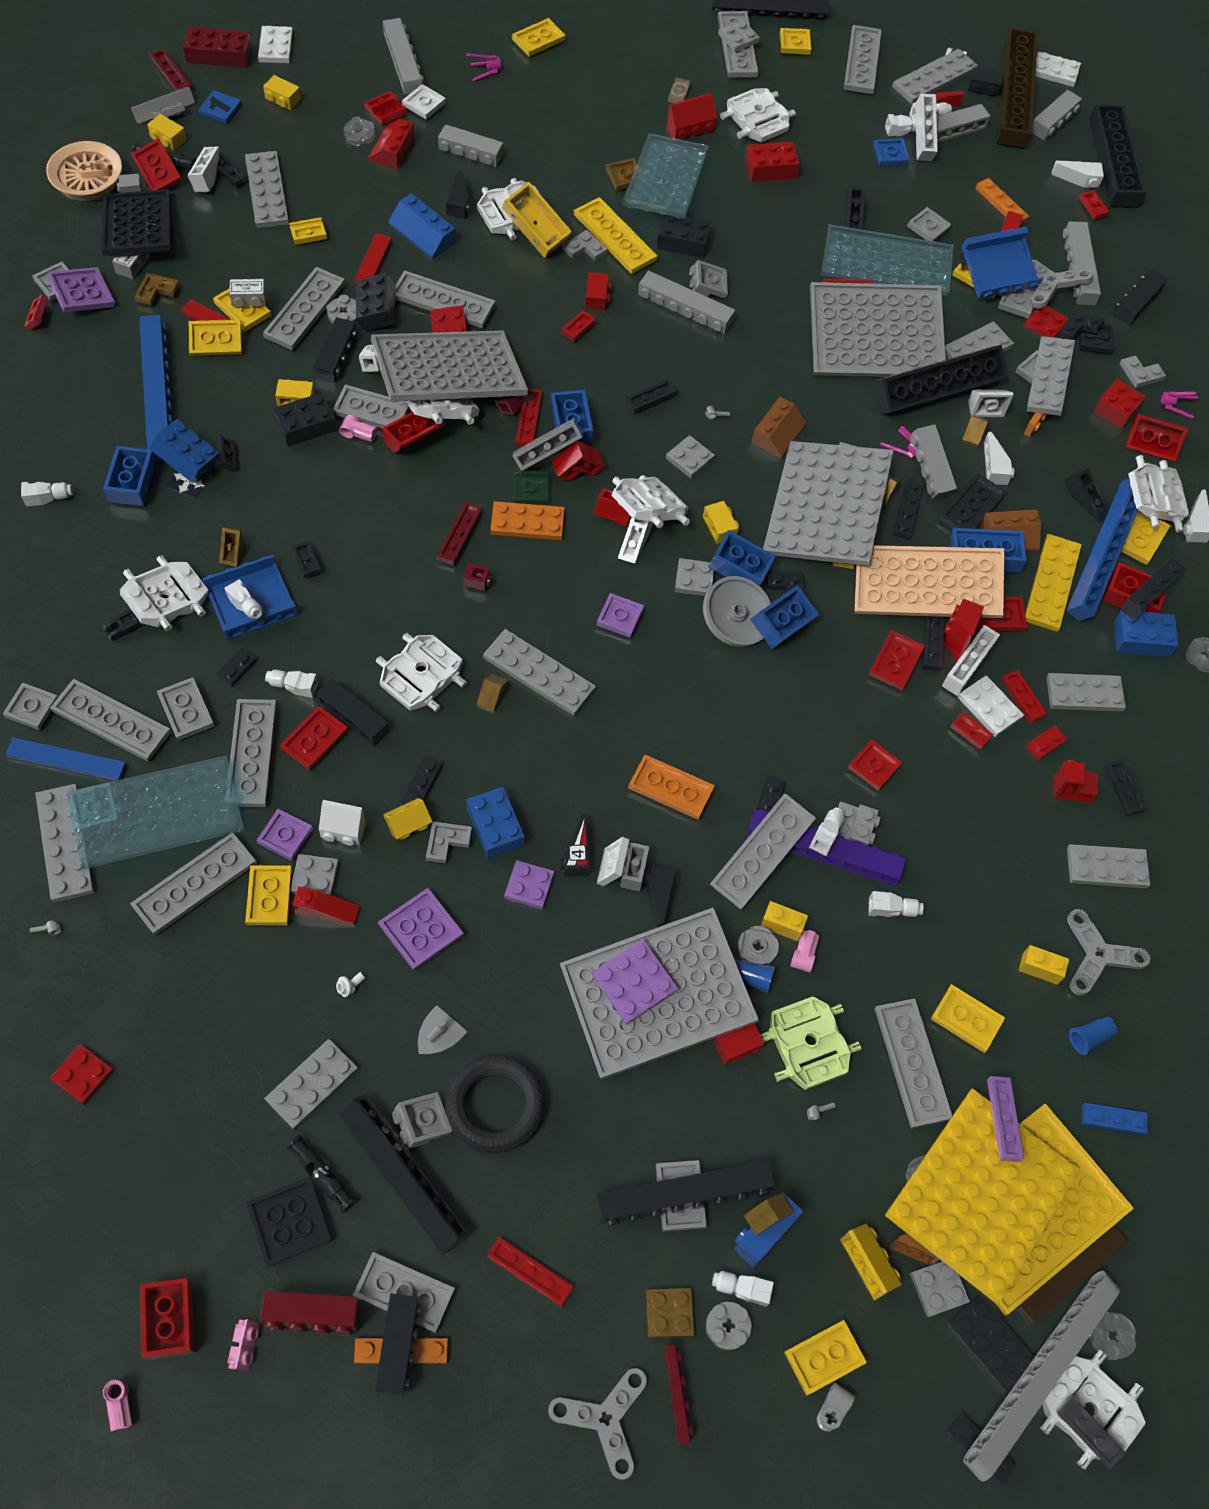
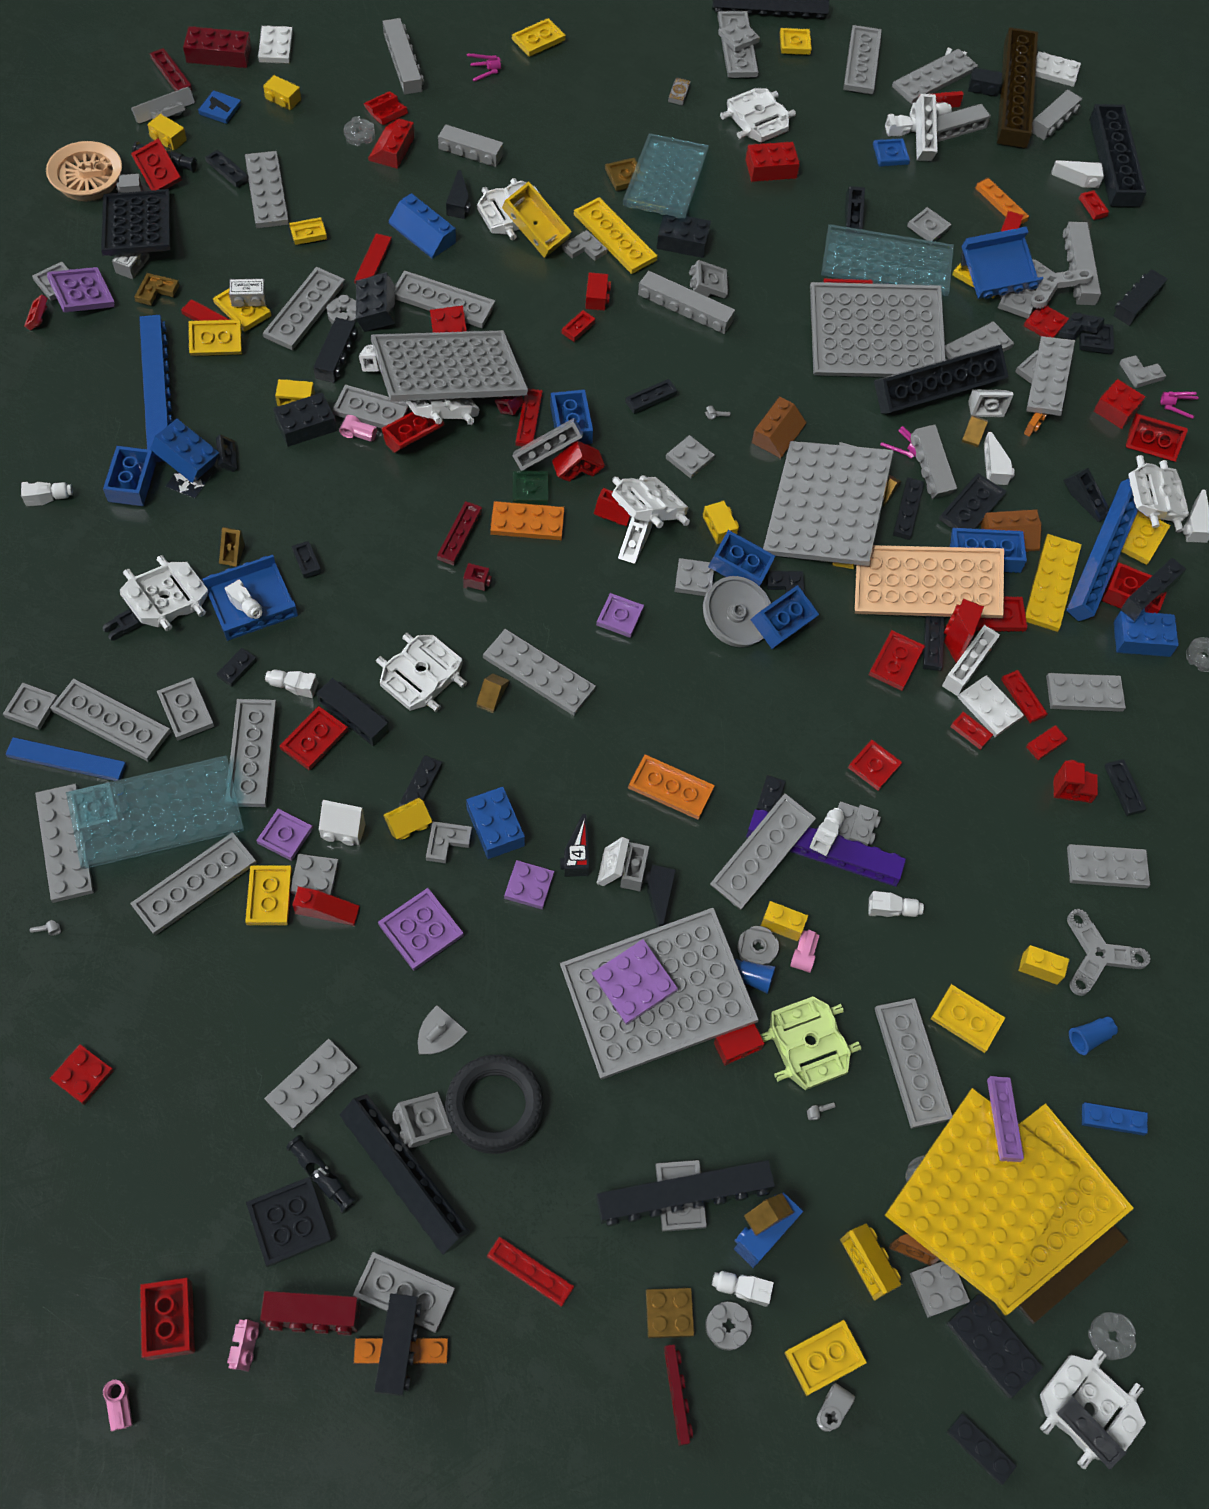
white slope [188,147,220,193] -> none
white plate [336,972,365,997] -> none
white plate [402,84,446,119] -> none
light grey piece [548,1368,646,1480] -> none
red slope [667,93,717,141] -> none
light grey beam [963,1271,1120,1481] -> none

